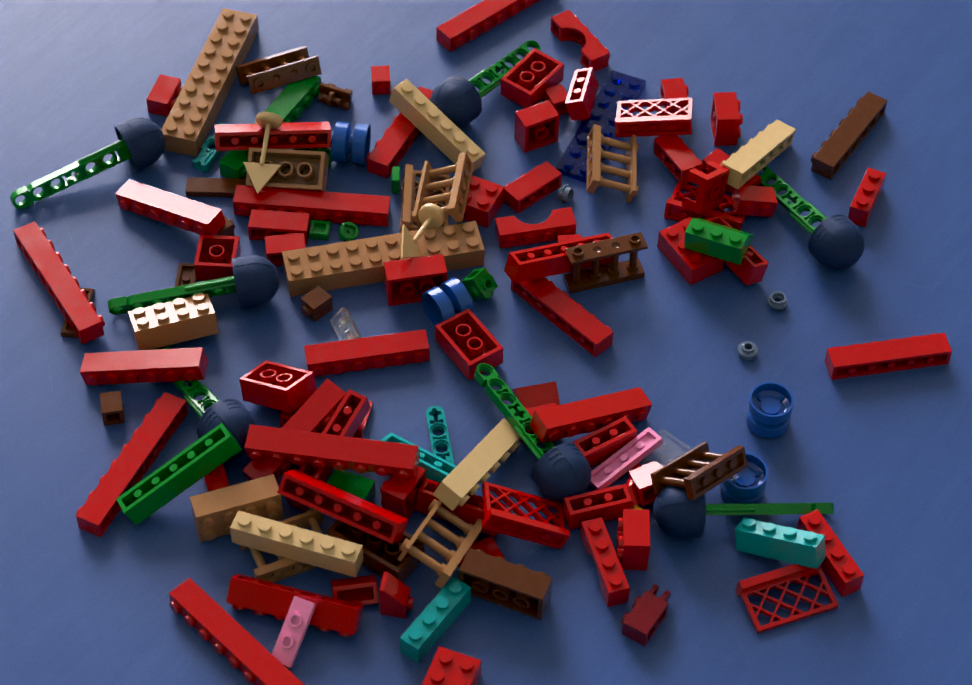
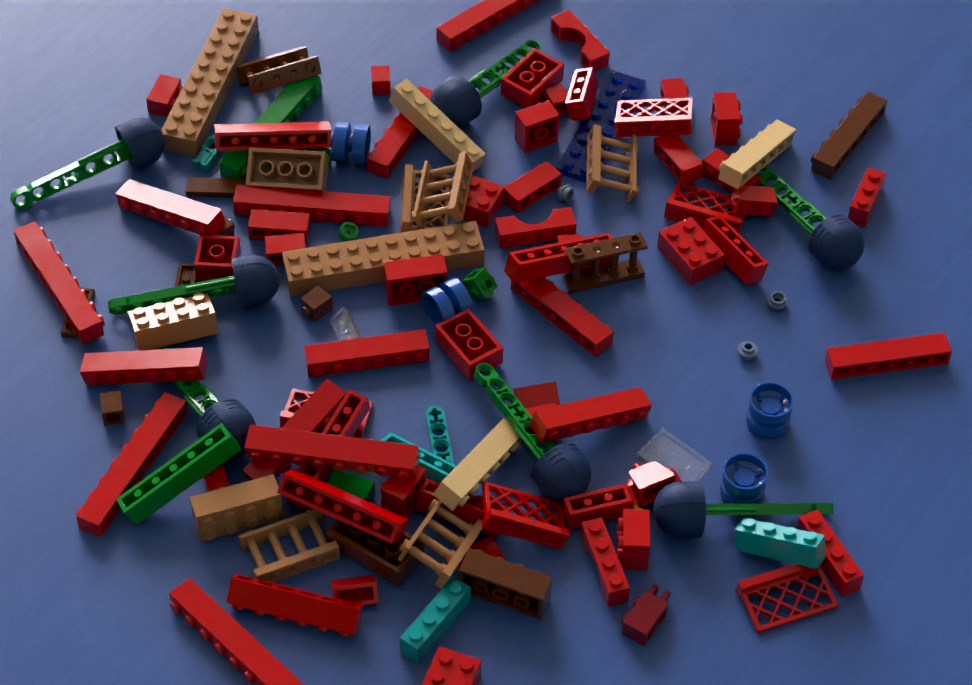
tan brick [230,510,363,577] -> none
red brick [239,360,317,413] -> none
tan piece [243,112,283,194] -> none
bright pink plate [272,596,317,668] -> none
green tile [309,220,331,240] -> none
reddish brown hips [318,82,353,110] -> none
red slope [379,572,414,619] -> none
green tile [391,166,400,194] -> none
tan piece [401,203,445,258] -> none
red brick [572,416,637,468] -> none
bright pink plate [589,427,664,490] -> none
reddish brown fence [650,442,748,500] -> none
red panel [682,160,730,214] -> none
green slope [684,218,754,265] -> none

